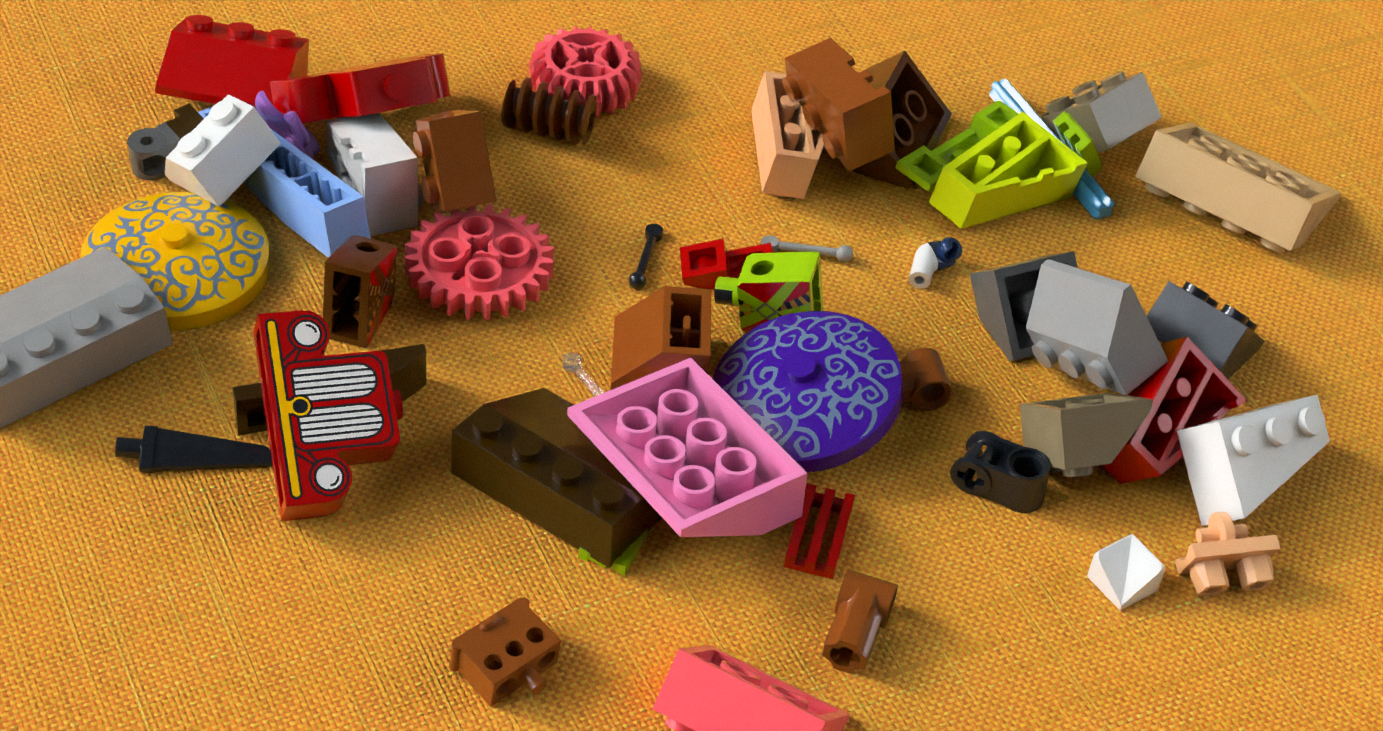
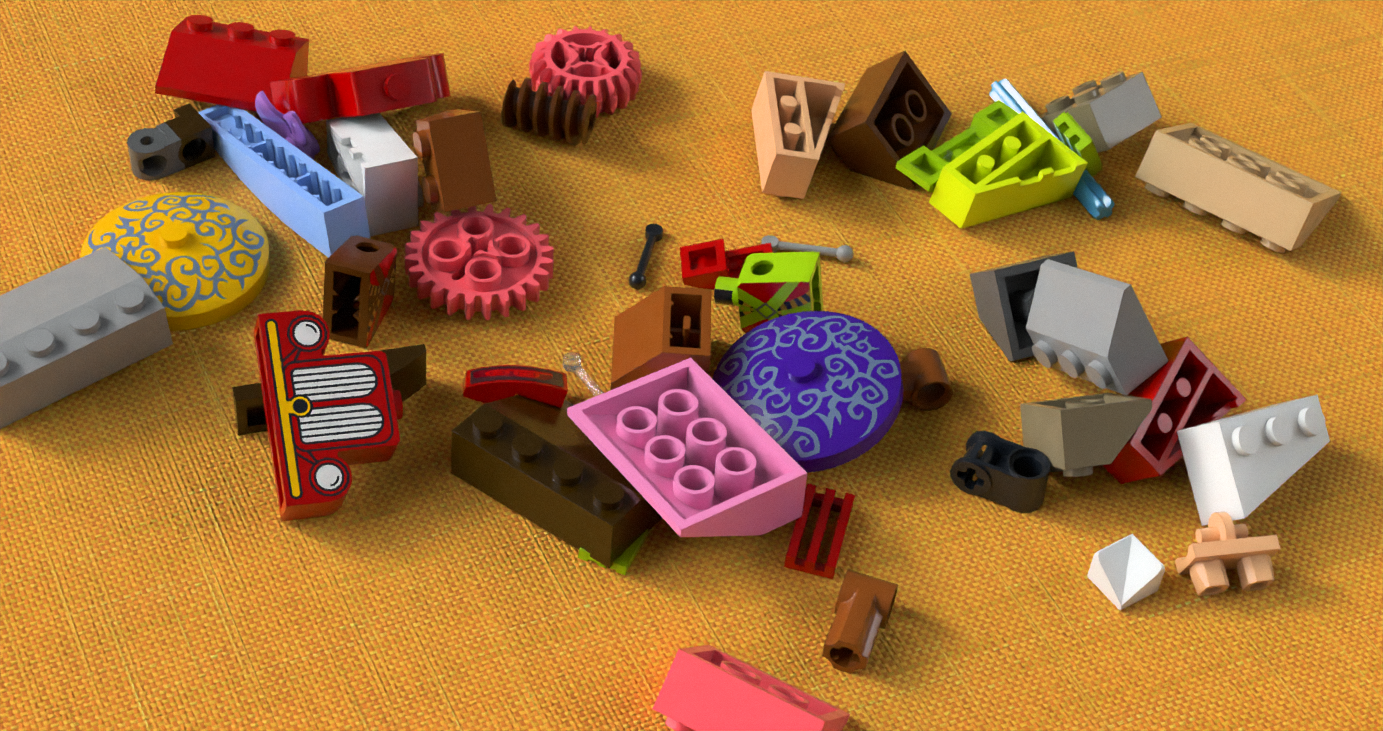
black bar [115,425,273,473] -> none
white slope [165,95,281,207] -> none
dark orange piece [449,598,561,707] -> none
dark orange wedge [782,38,895,172] -> none
arm [908,237,962,289] -> none
slope [1147,281,1265,379] -> none
none -> red slope [462,365,568,408]

